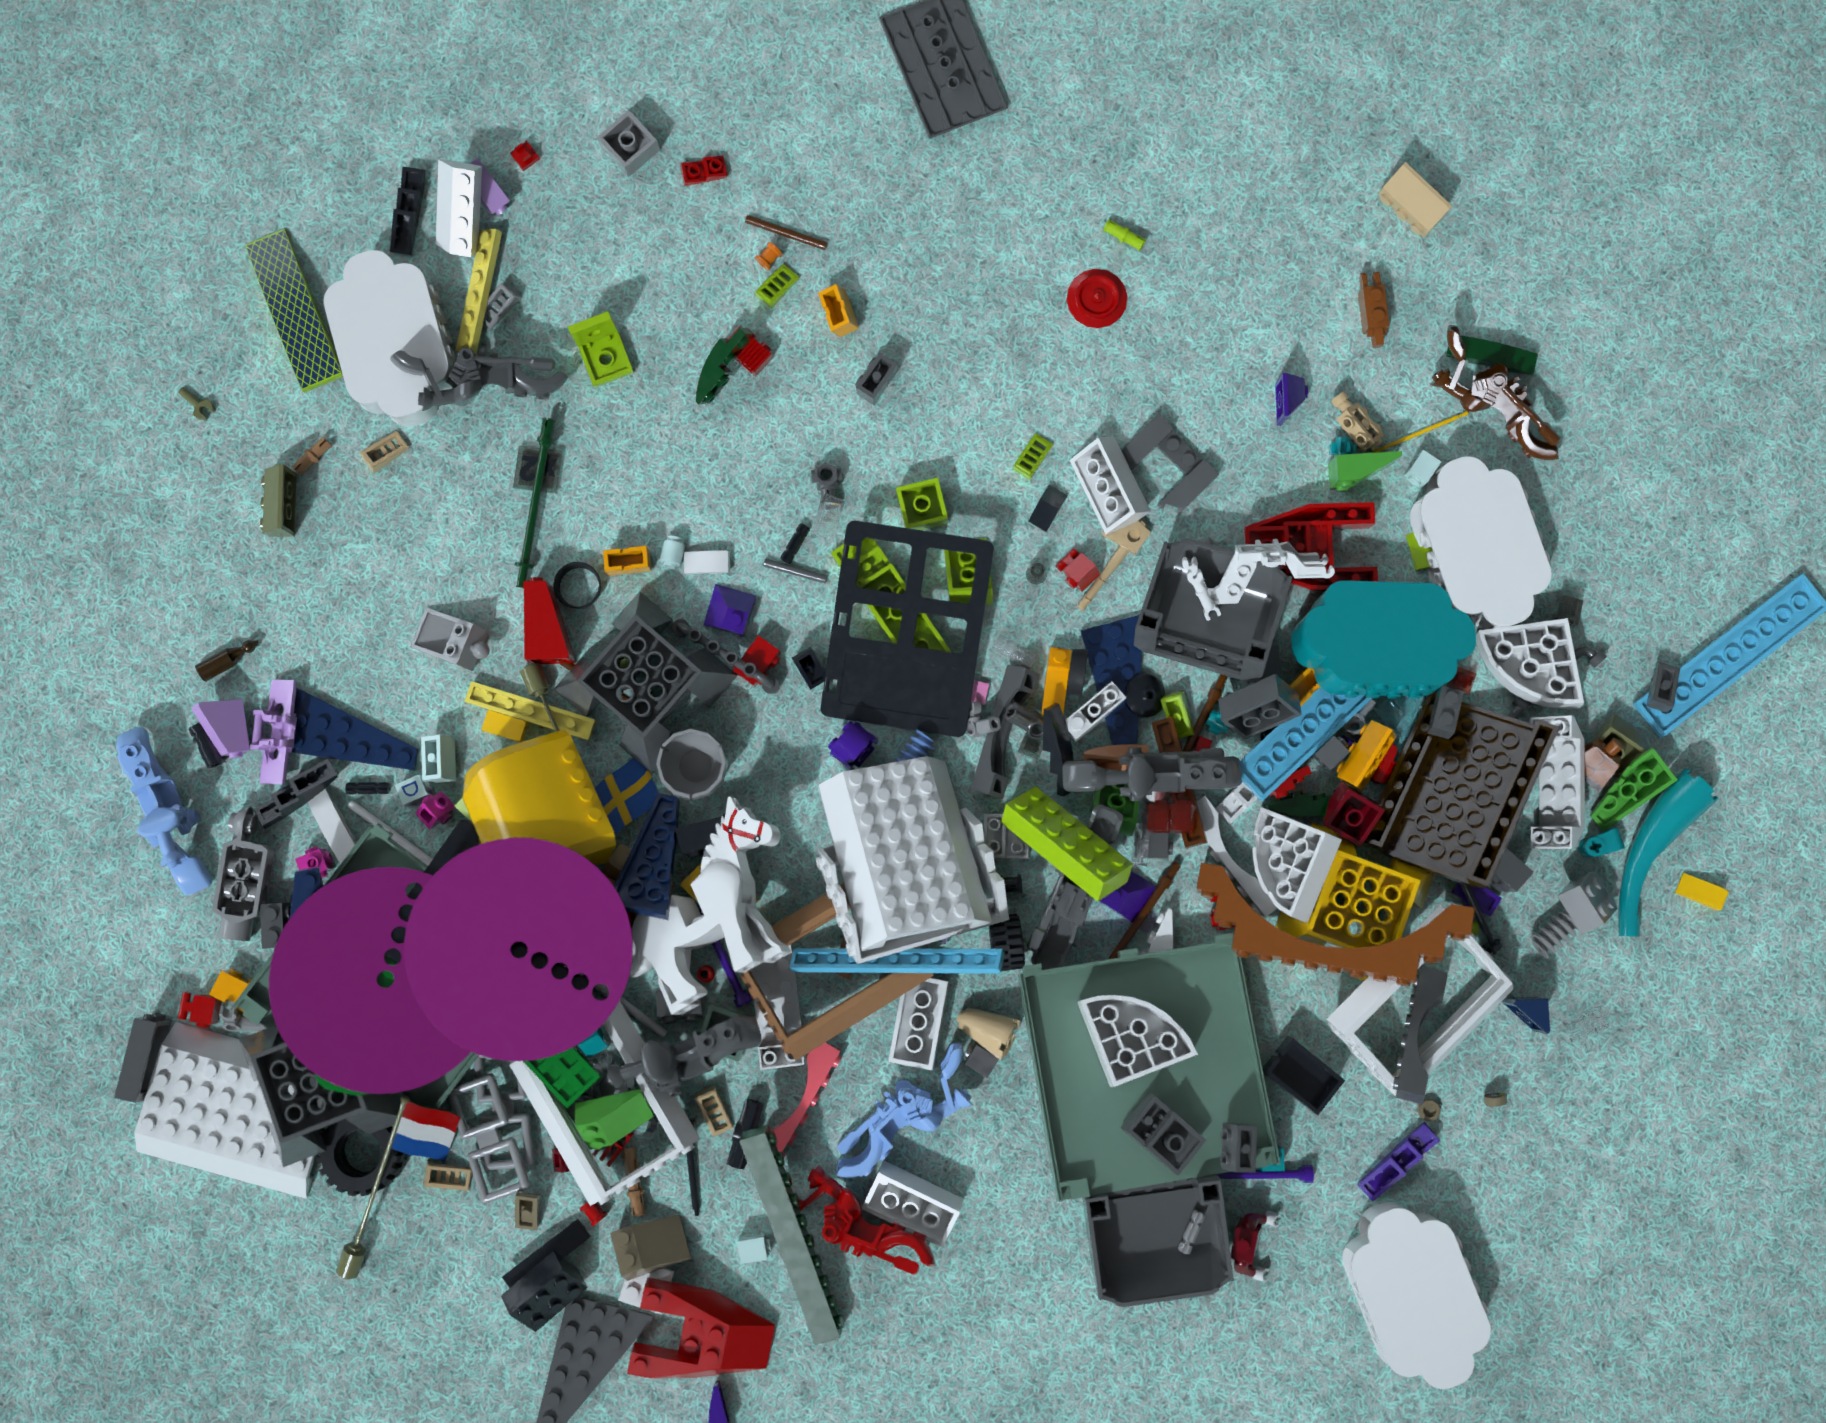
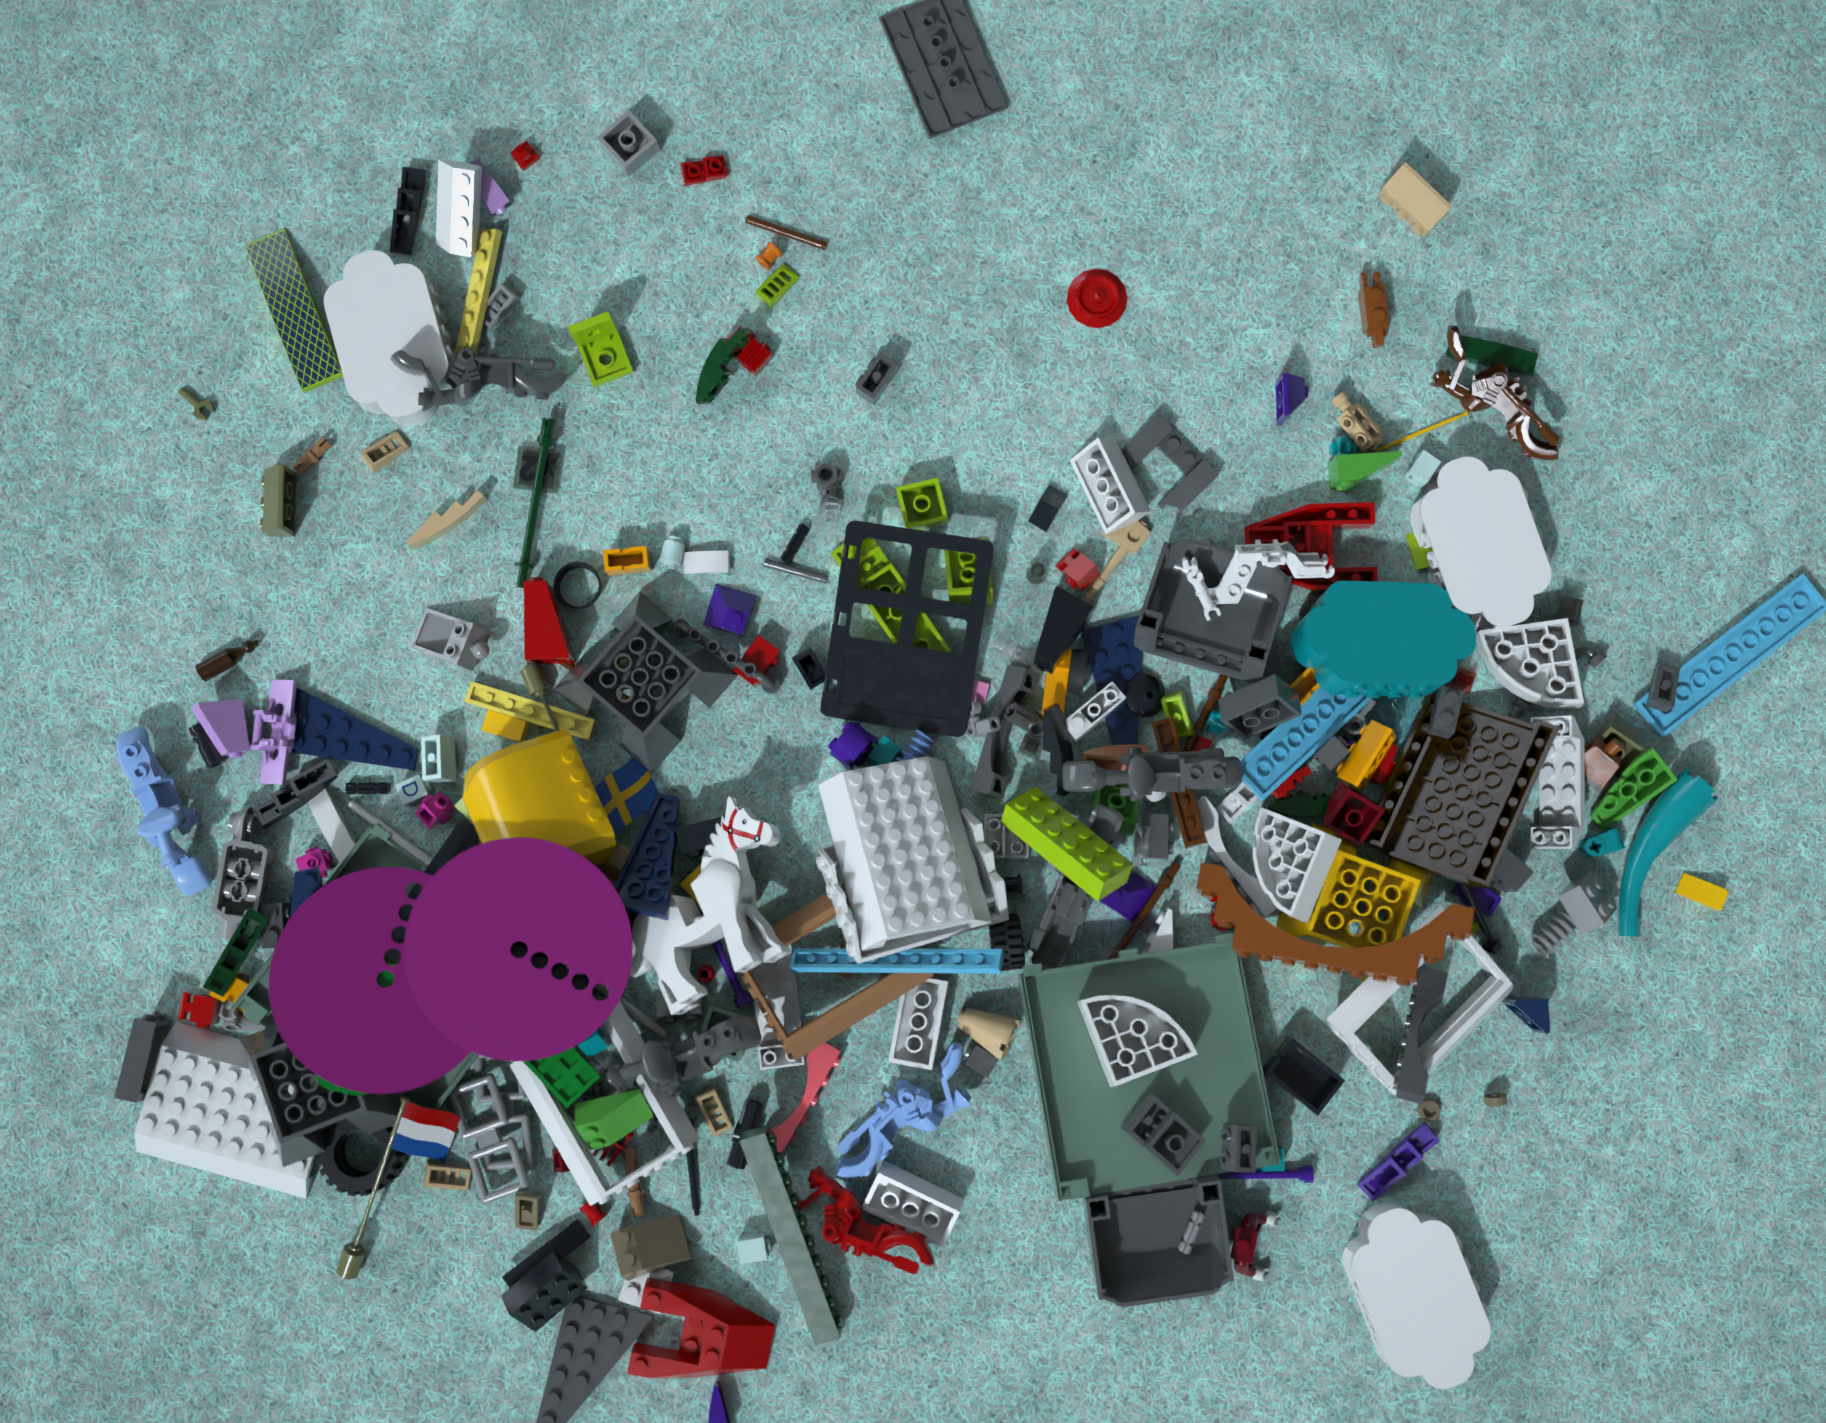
light grey plate [656,728,728,800] -> none
light orange brick [818,284,859,337] -> none
lime slope [1012,433,1053,480] -> none
lime pin [1103,219,1146,251] -> none
clear red piece [1147,800,1196,834] -> none
none -> dark green slope [203,908,269,997]
none -> tan slope [406,490,488,549]
none -> teal brick [868,736,901,766]
none -> black slope [1033,586,1094,674]

